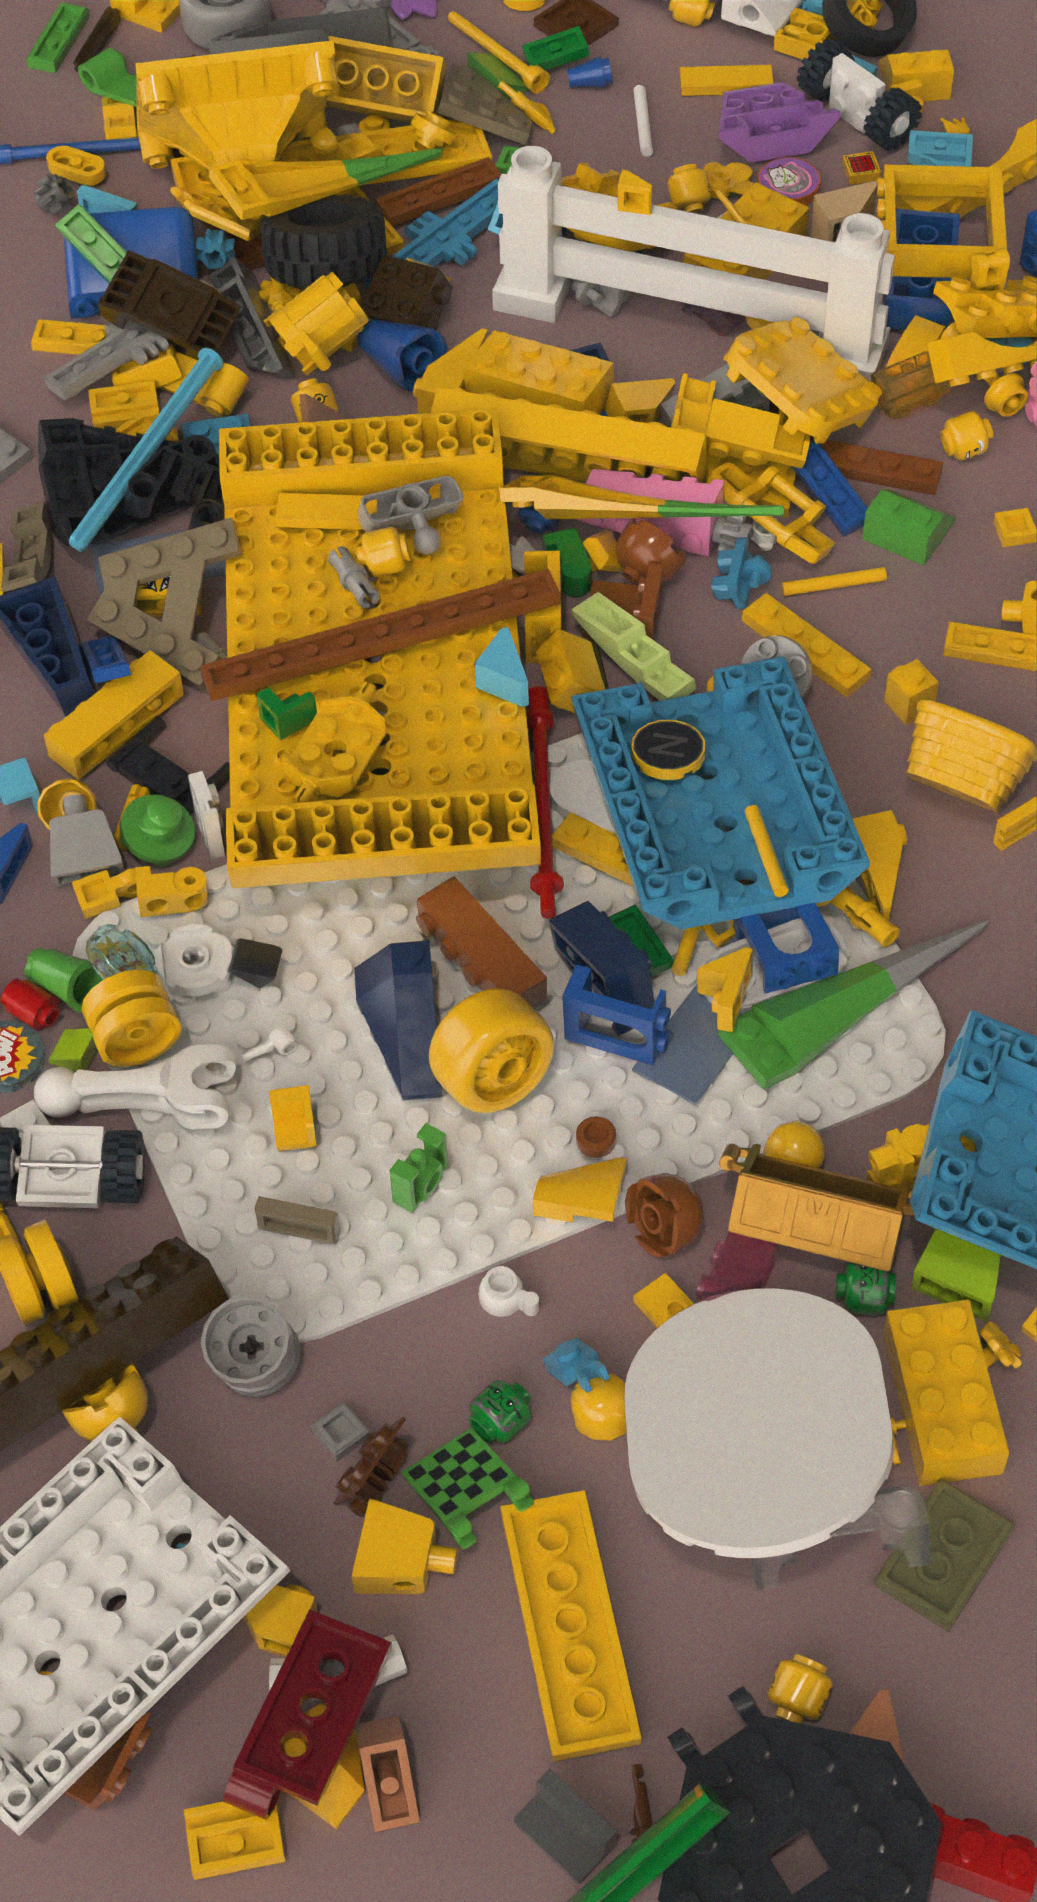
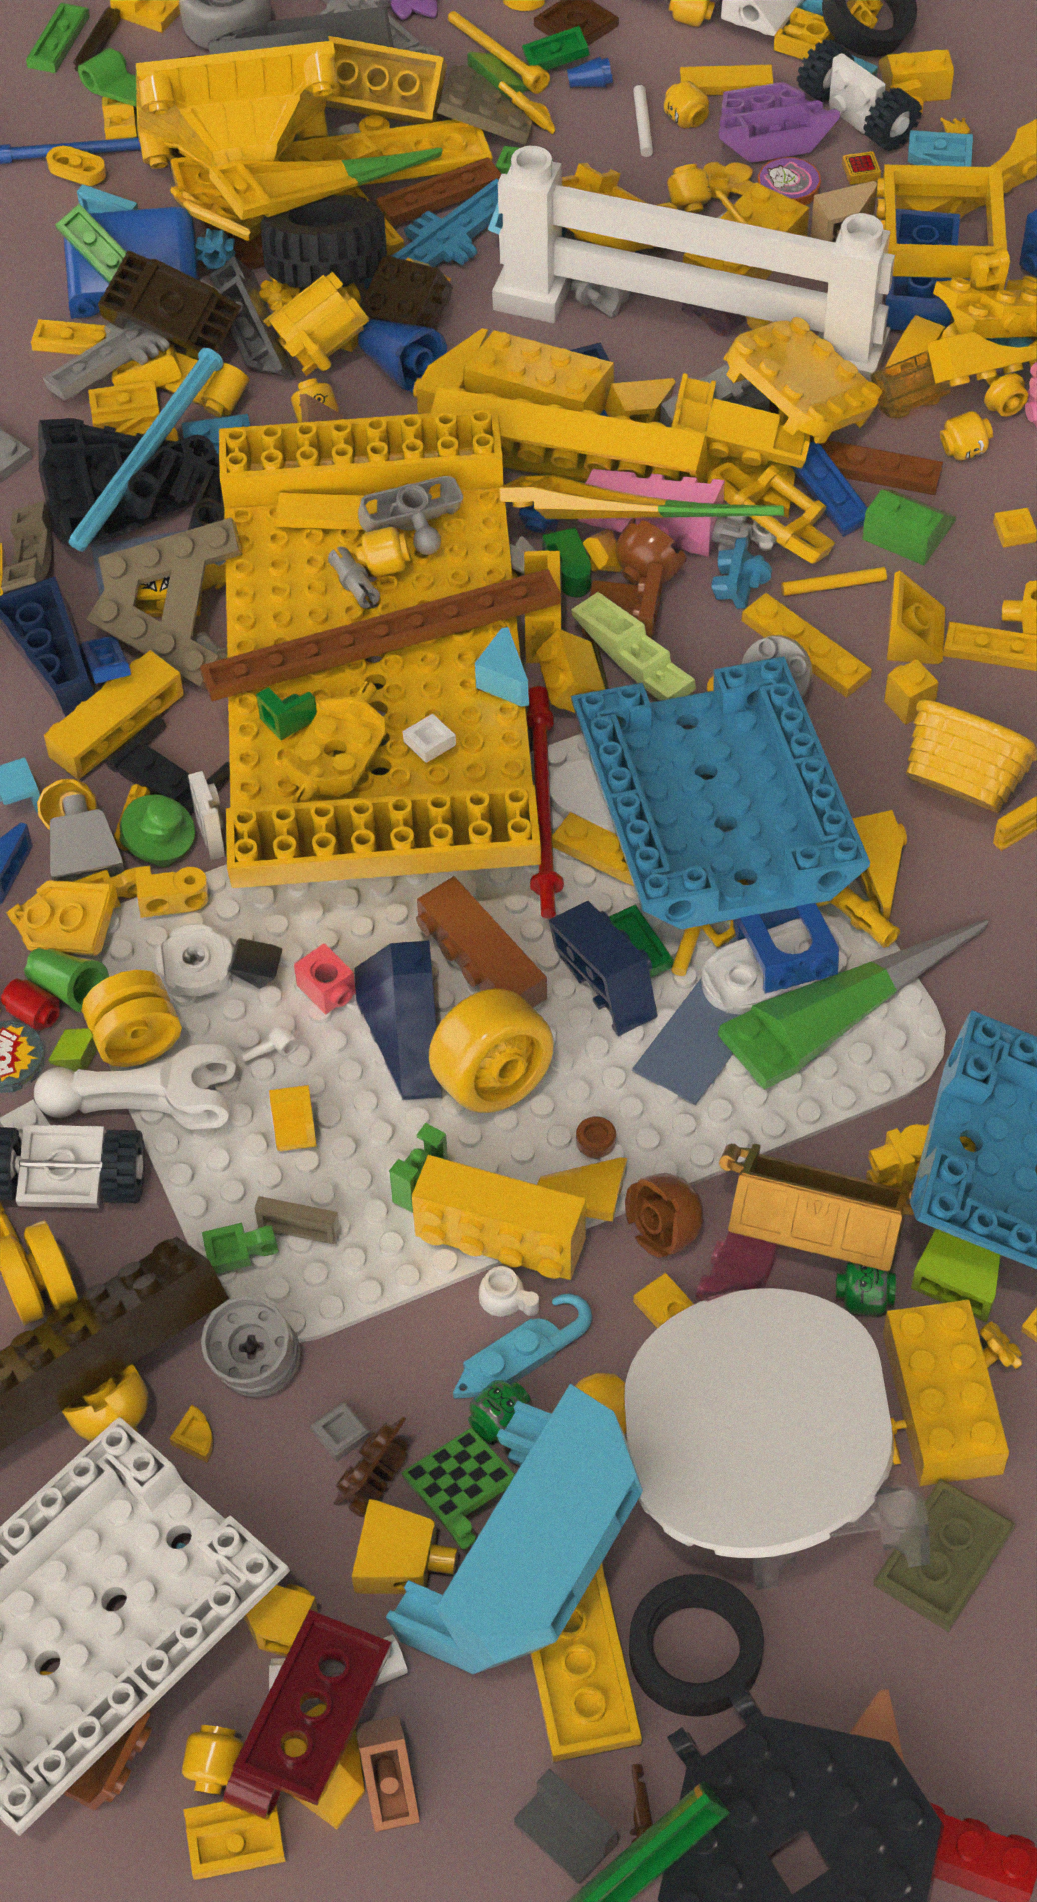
dark grey gear [35,174,74,216] -> none
clear light blue tile [86,924,158,979] -> none
yellow hinge [311,127,338,155] -> none
yellow plate [410,110,456,149] -> none
dark azure plate [542,1337,610,1393] -> none
blue panel [562,965,671,1066] -> none
yellow slope [617,169,652,215] -> none
tile [631,720,705,780] -> none
yellow slope [697,947,753,1033] -> none
yellow bar [744,805,789,897] -> none
yellow hair [763,1120,826,1169] -> none
yellow head [767,1654,833,1723] -> none
none -> yellow tile [6,880,117,956]
none -> yellow tile [169,1405,213,1463]
none -> yellow head [182,1725,244,1795]
none -> yellow piece [202,562,226,592]
none -> bright green plate [202,1222,279,1274]
none -> coral brick [294,943,356,1015]
none -> medium azure wedge [386,1384,643,1675]
none -> white plate [403,714,456,763]
none -> yellow brick [412,1155,586,1280]
none -> medium azure plate [453,1293,592,1399]
none -> black tyre [629,1574,764,1717]
none -> yellow head [664,81,709,128]
none -> yellow slope [887,570,946,664]

